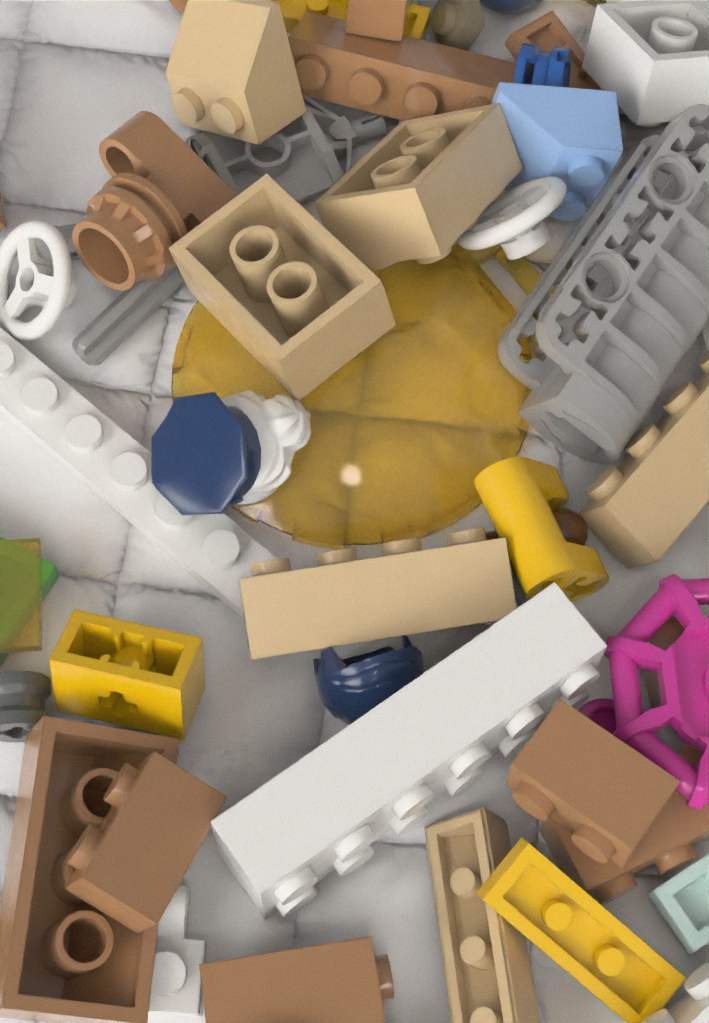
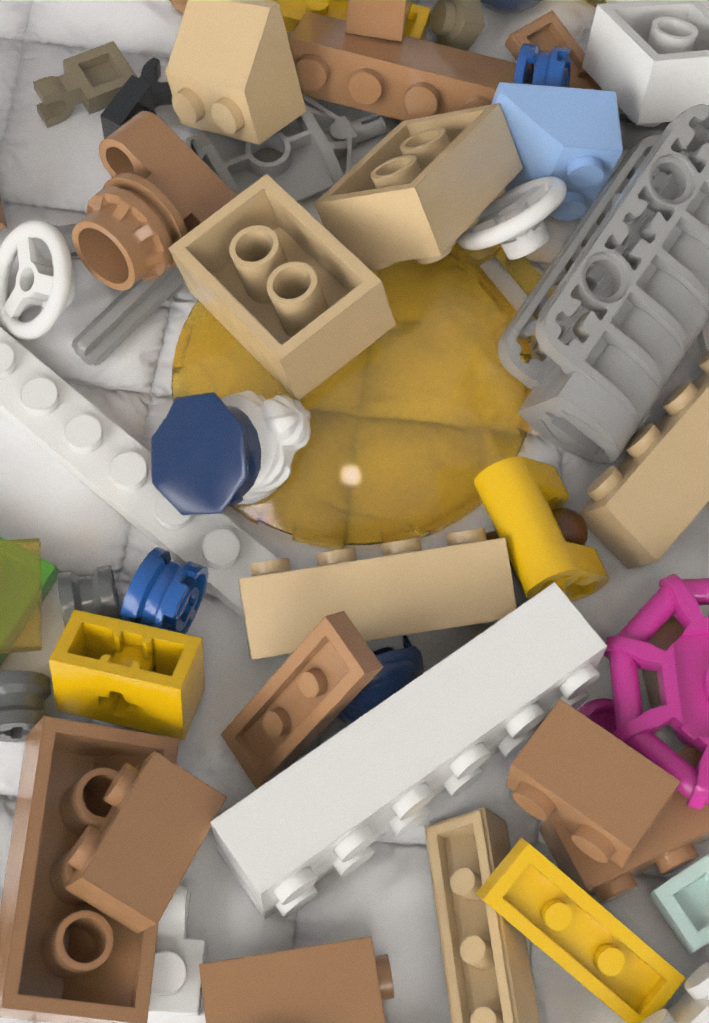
none -> dark tan plate [33,41,137,128]
none -> dark grey wheel [58,565,120,627]
none -> black plate [100,58,172,139]
none -> blue wheel [119,547,209,634]
none -> medium nougat plate [221,611,383,789]

